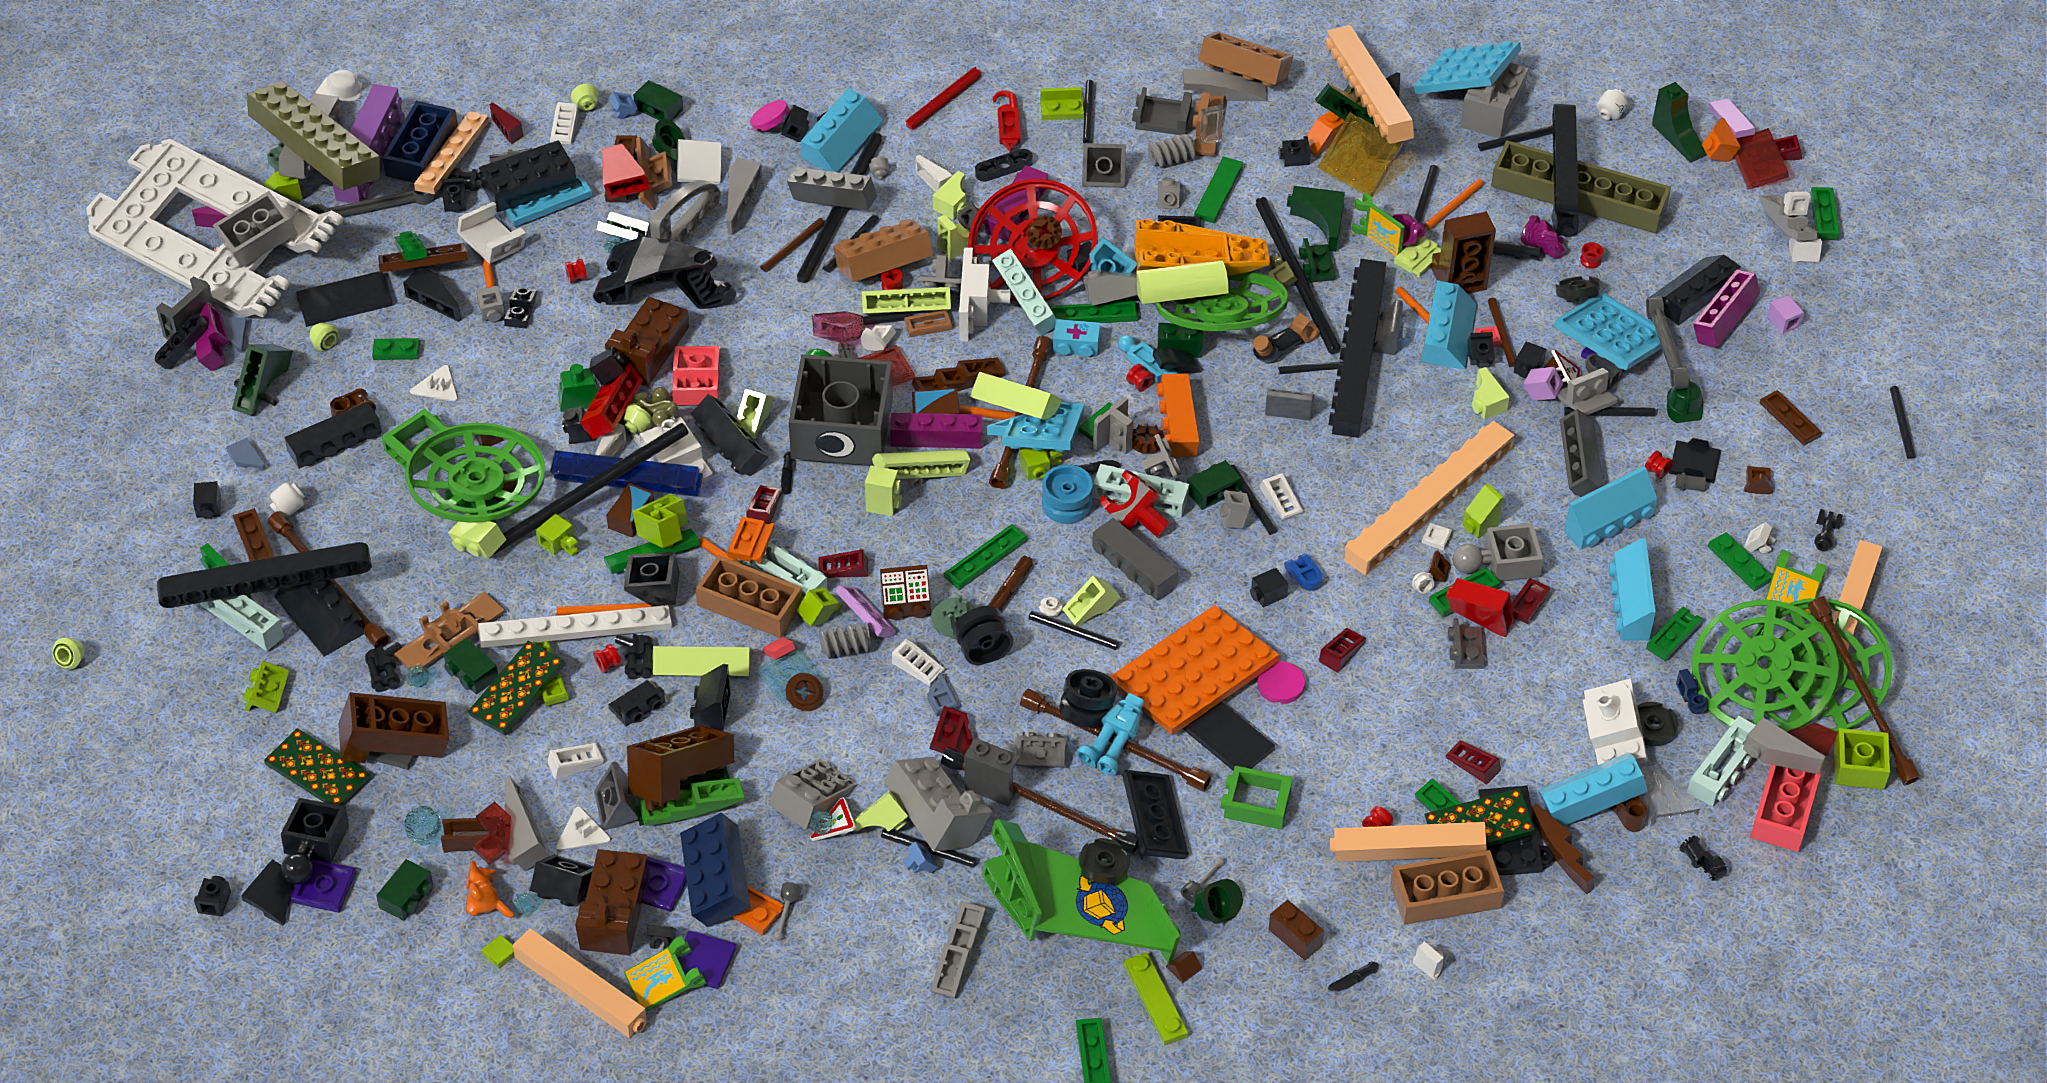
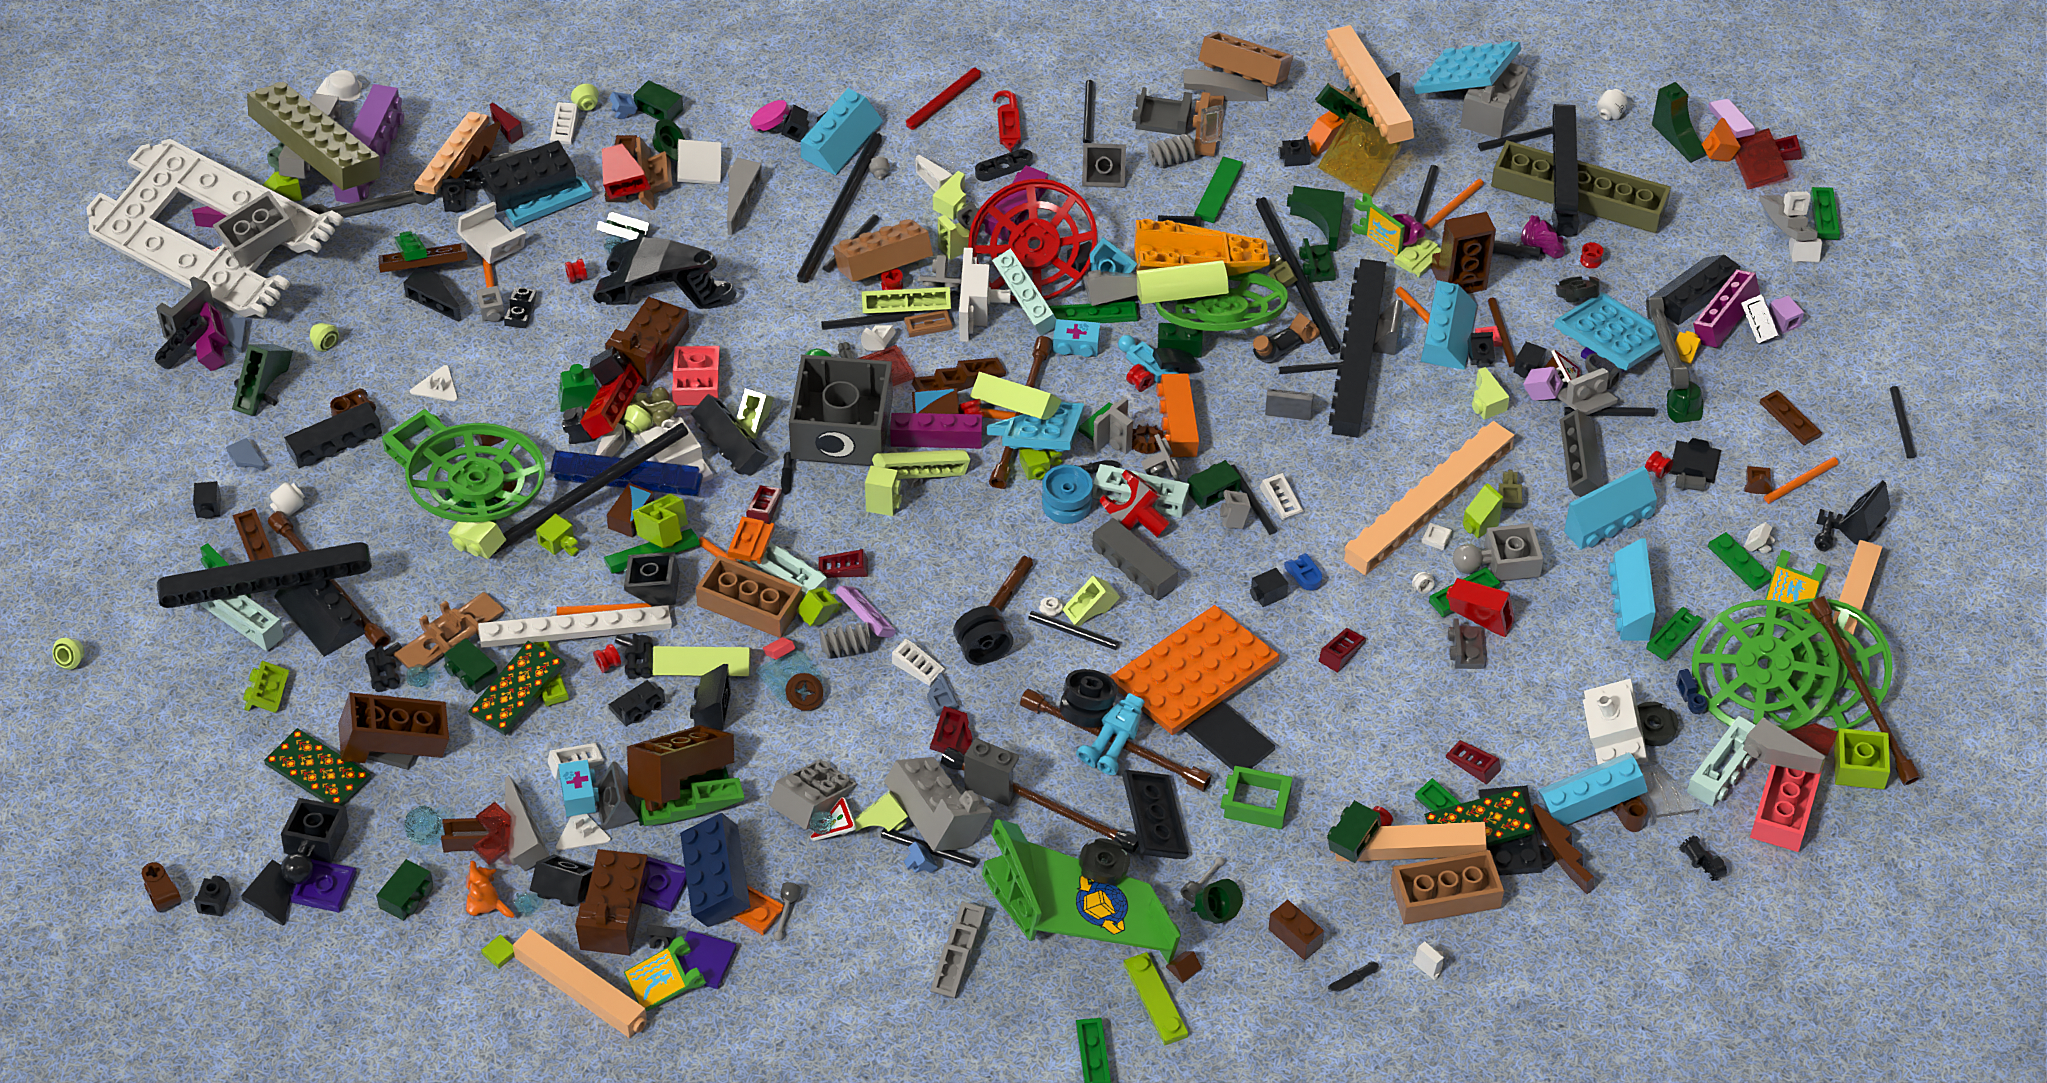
black tile [296,271,393,327] -> none
green plate [372,338,420,360] -> none
dark blue brick [382,101,458,183] -> none
light grey beam [650,180,721,243] -> none
reddish brown piece [760,218,825,272] -> none
dark grey brick [787,167,877,210] -> none
clear pink slope [812,311,864,345] -> none
slope [880,565,931,620] -> none
sand green plate [931,595,975,640] -> none
green tile [944,524,1028,590] -> none
flat silver bracket [1016,732,1066,768] -> none
reddish brown gear [1027,215,1062,249] -> none
lime bracket [1040,87,1084,120] -> none
light grey bracket [1158,178,1180,209] -> none
dark pink tile [1257,661,1305,704] -> none
reddish brown slope [1427,550,1451,582] -> none
dark red plate [1512,578,1550,624] -> none
none -> reddish brown piece [141,862,182,912]
none -> reddish brown slope [449,121,501,179]
none -> medium azure brick [558,759,599,817]
none -> red wheel [959,399,985,417]
none -> dark green brick [1327,800,1381,863]
none -> olive plate [1498,469,1522,508]
none -> yellow bracket [1675,331,1701,365]
none -> tile [1741,294,1780,344]
none -> orange bar [1764,457,1838,504]
none -> black slope [1836,480,1891,545]

